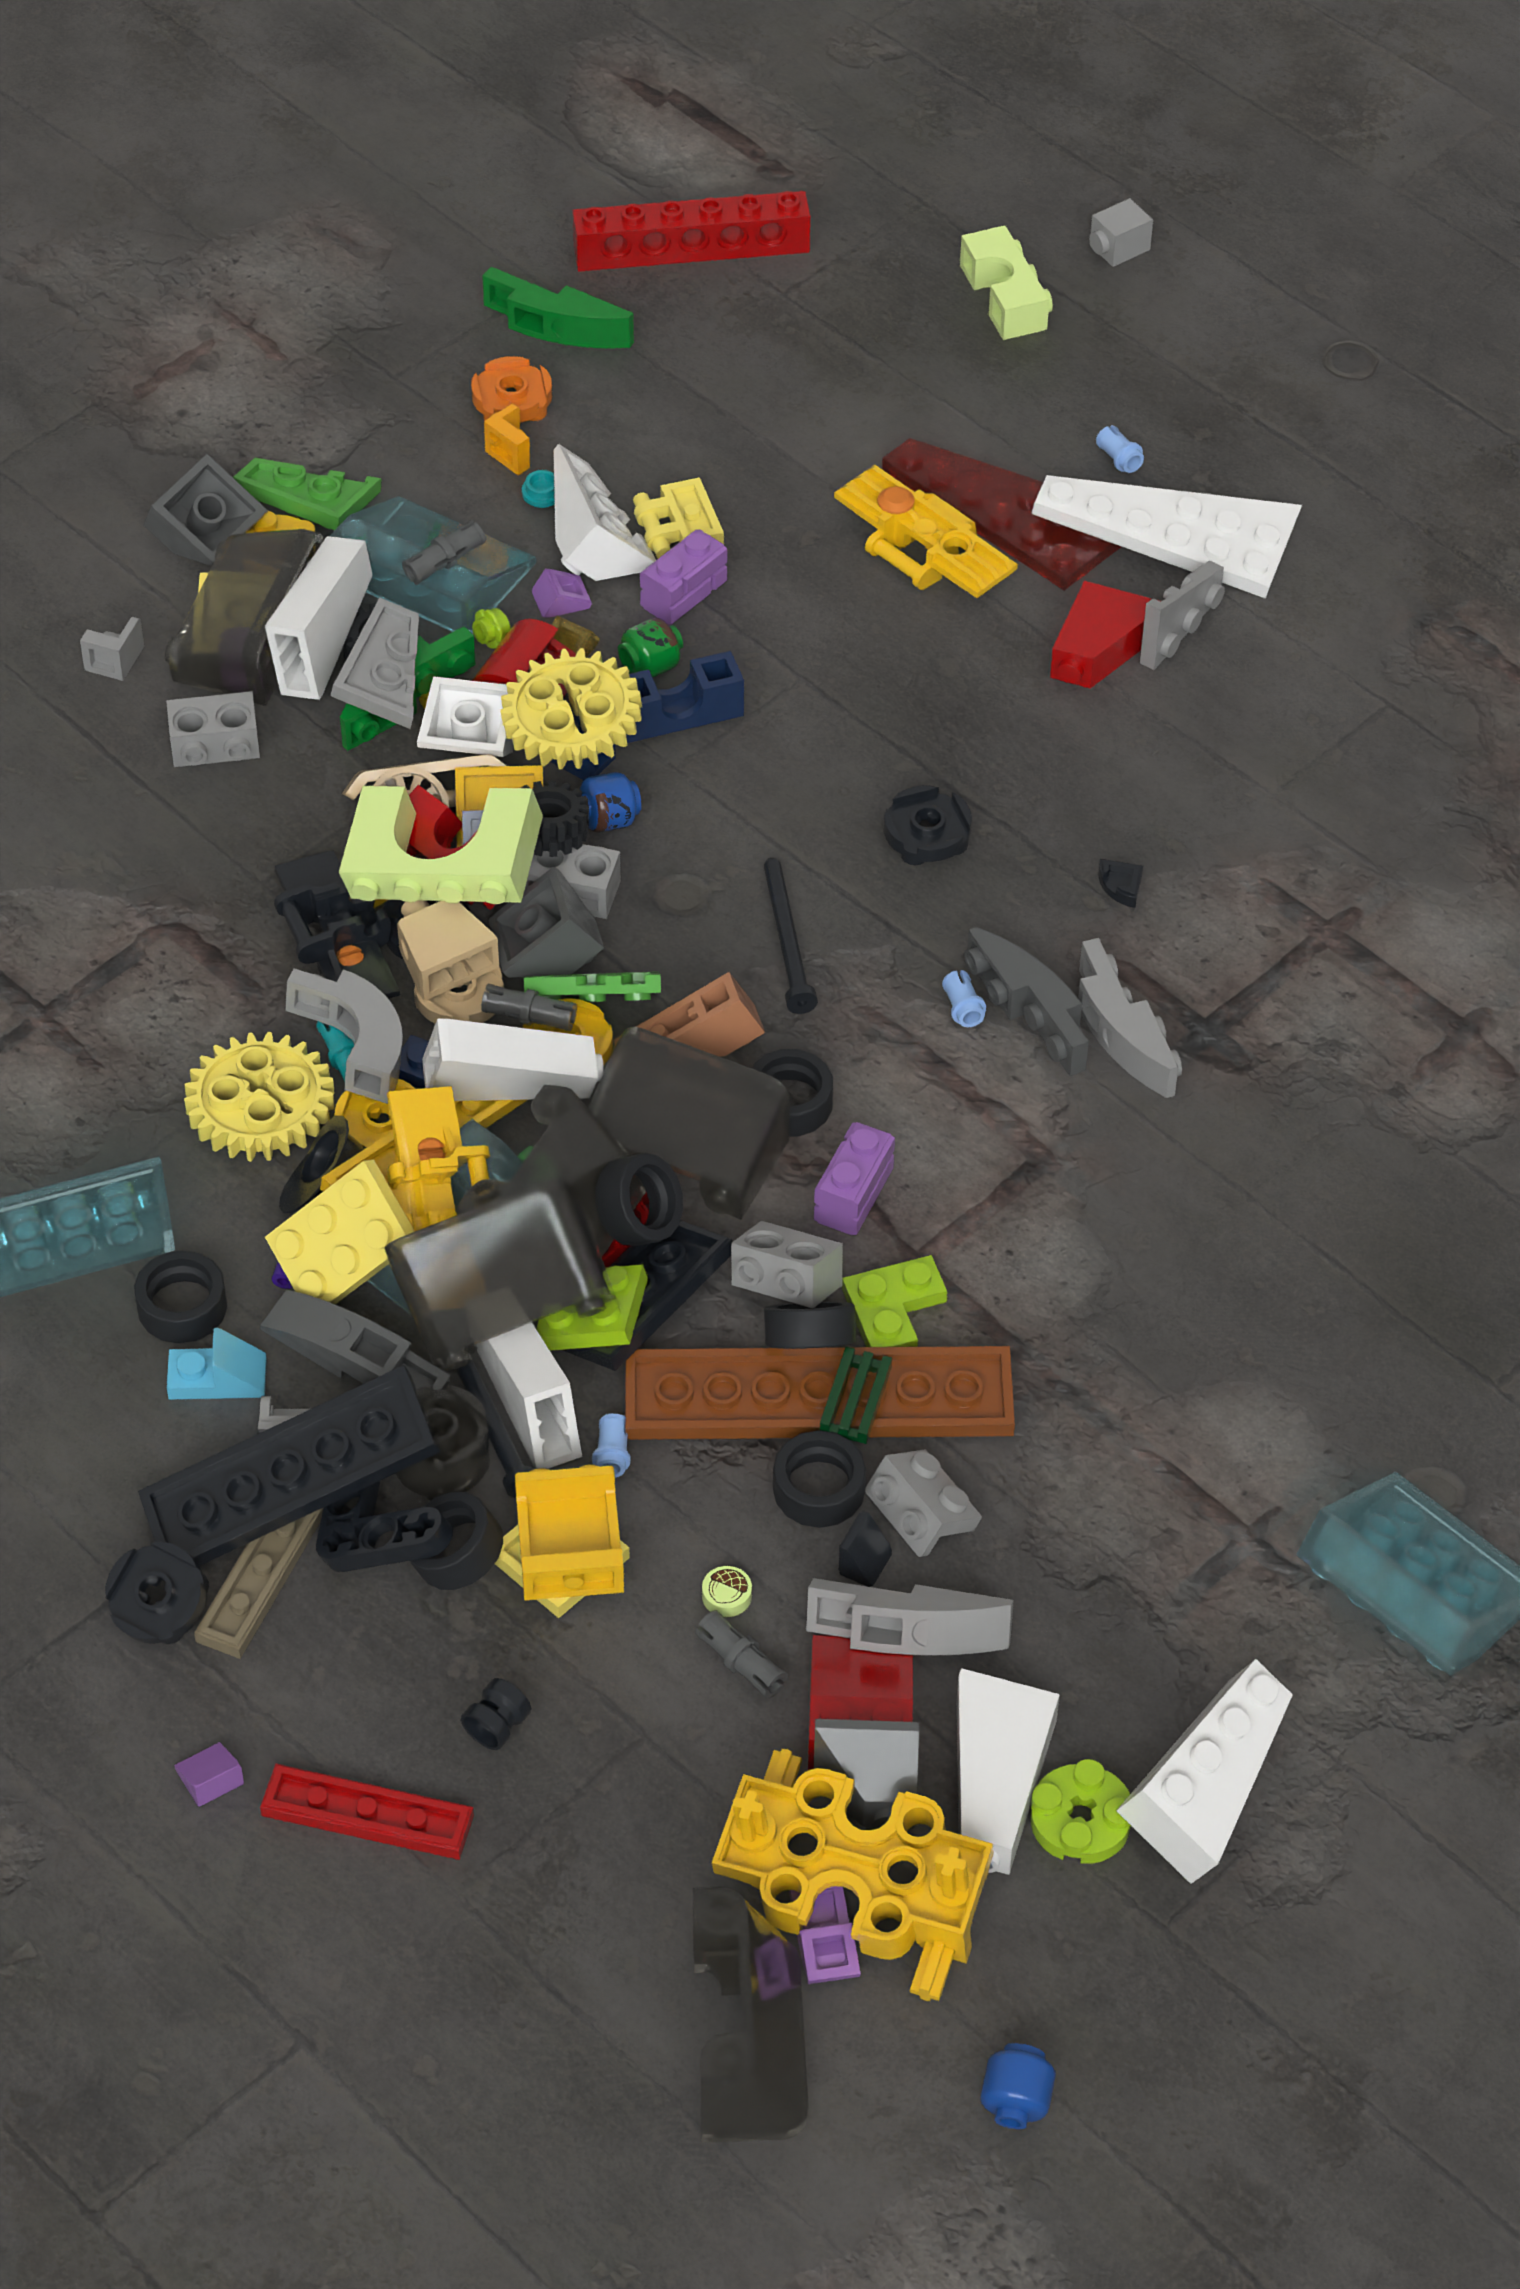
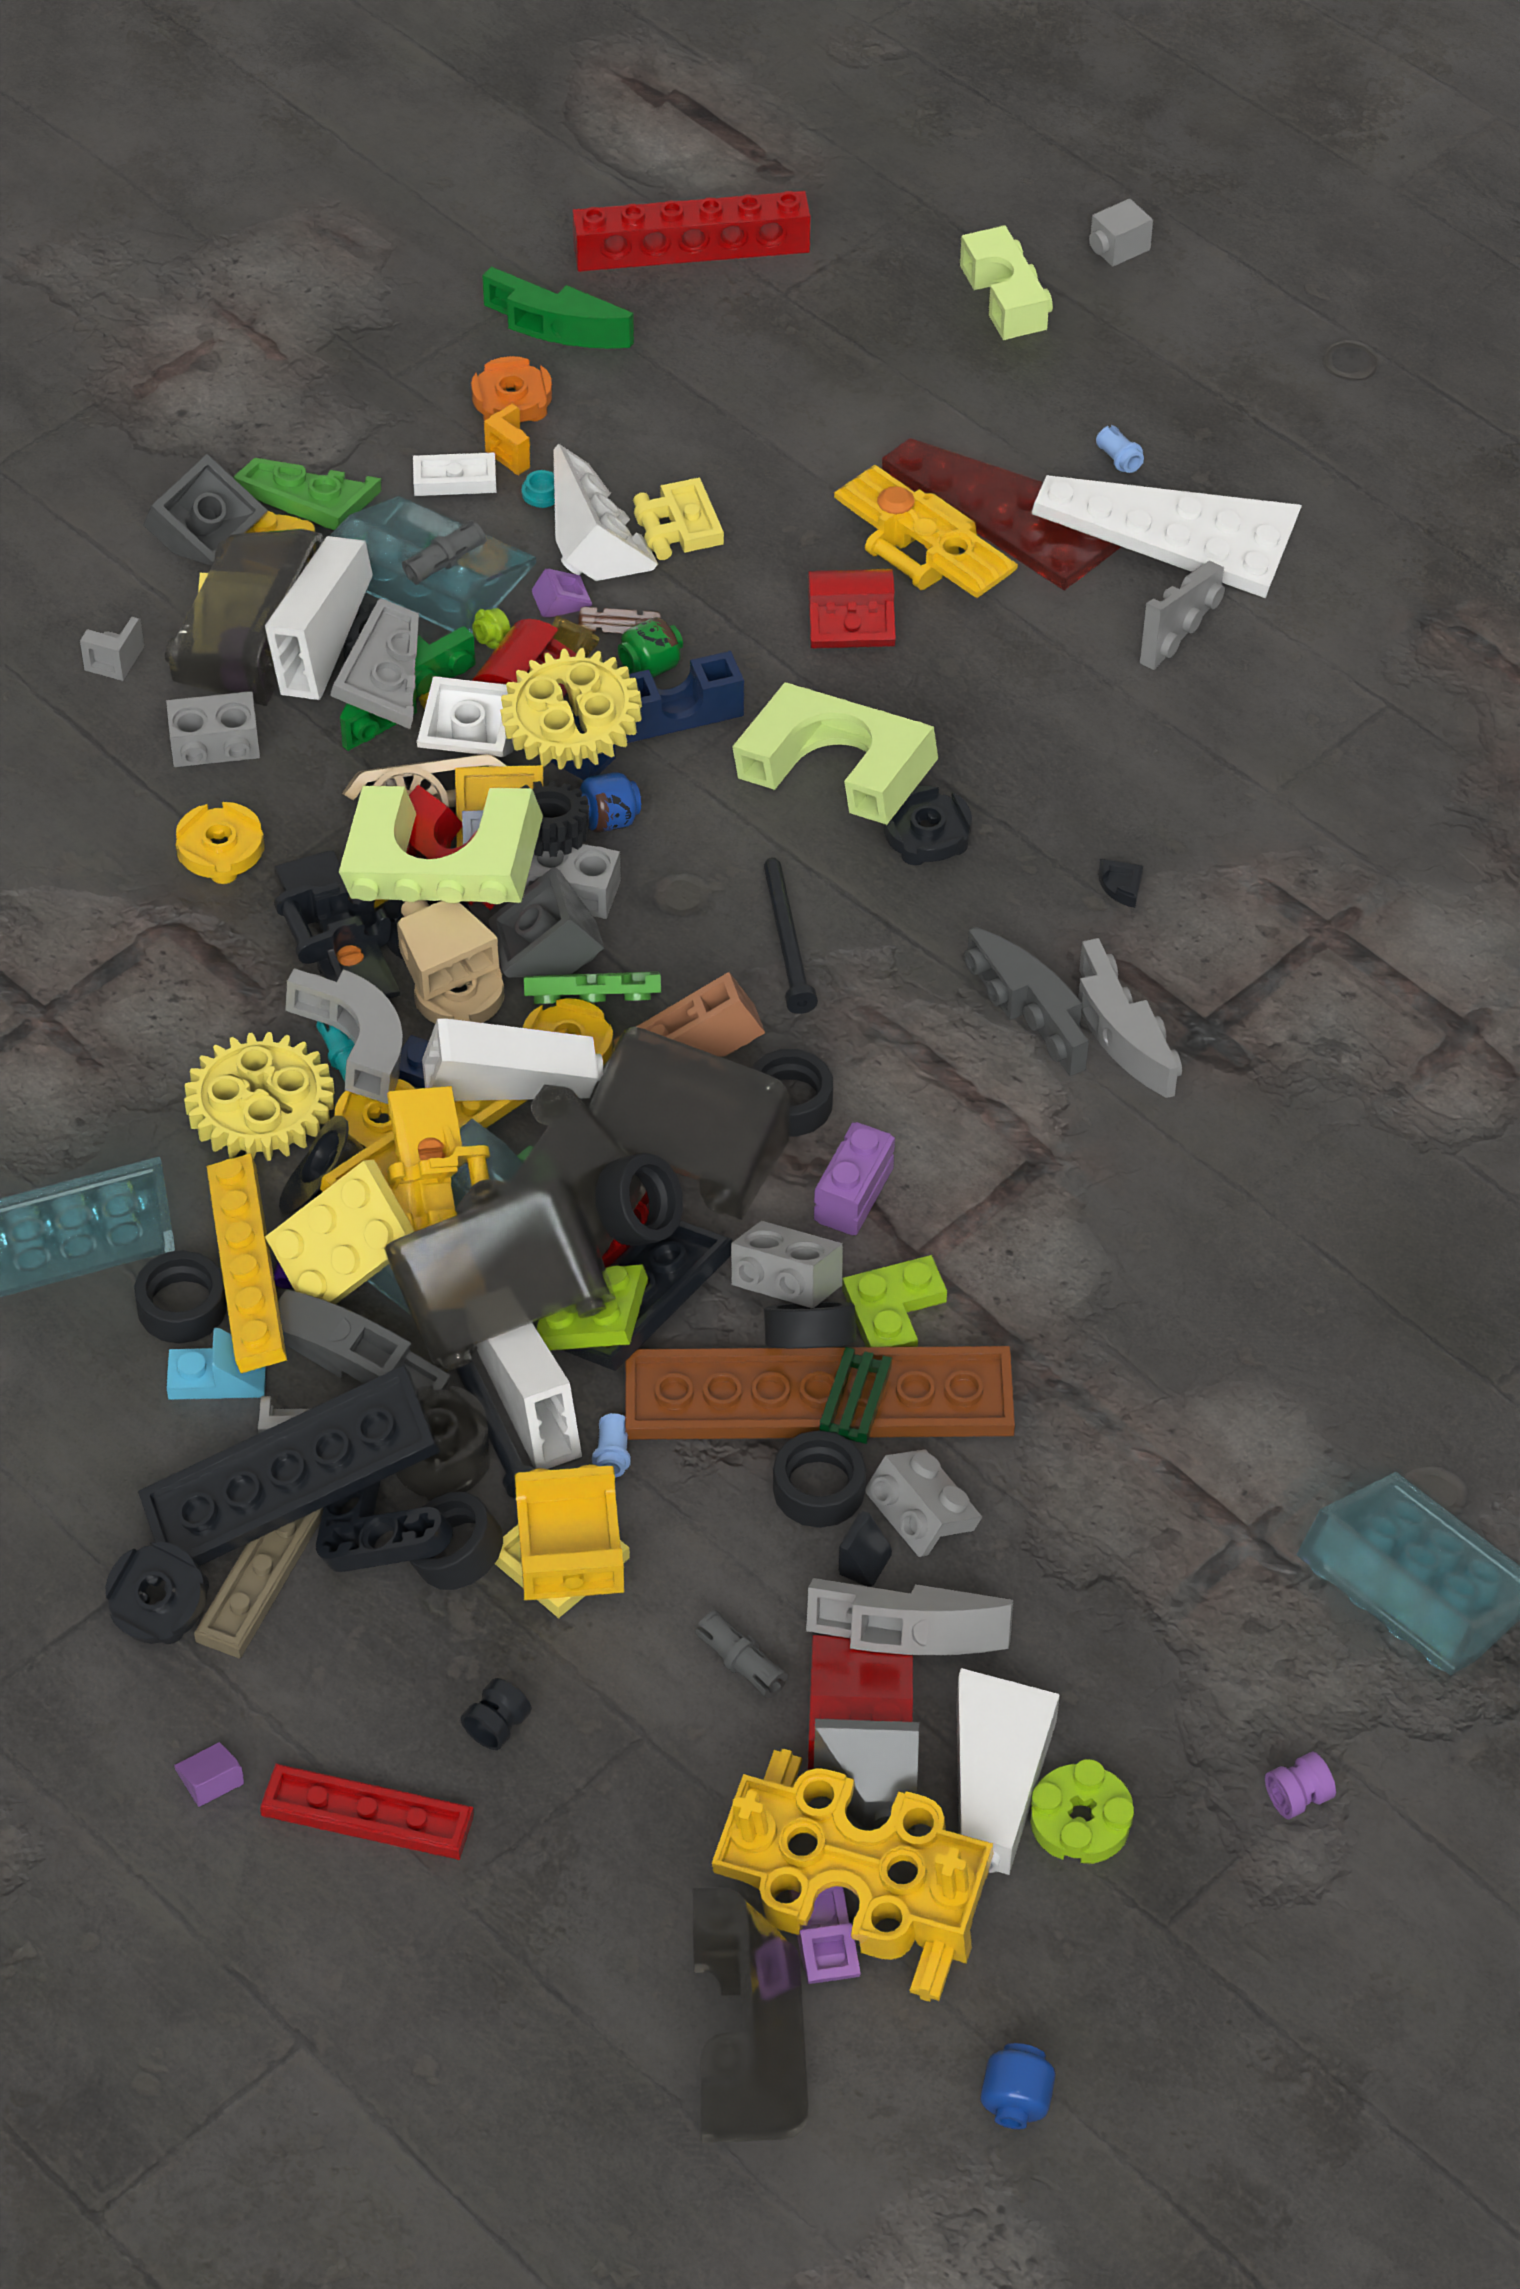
dark grey pin [481,983,577,1032] -> none
medium lavender brick [640,529,727,625] -> none
yellowish green tile [702,1566,752,1617] -> none
light blue pin [942,970,986,1027] -> none
red slope [1050,581,1161,689] -> none
white wedge [1116,1659,1293,1884] -> none
none -> yellow plate [176,802,265,884]
none -> yellow plate [206,1153,287,1373]
none -> white plate [413,452,496,496]
none -> axle [578,606,661,634]
none -> yellowish green arch [732,682,938,825]
none -> red brick [808,569,896,648]
none -> medium lavender wheel [1265,1751,1336,1820]

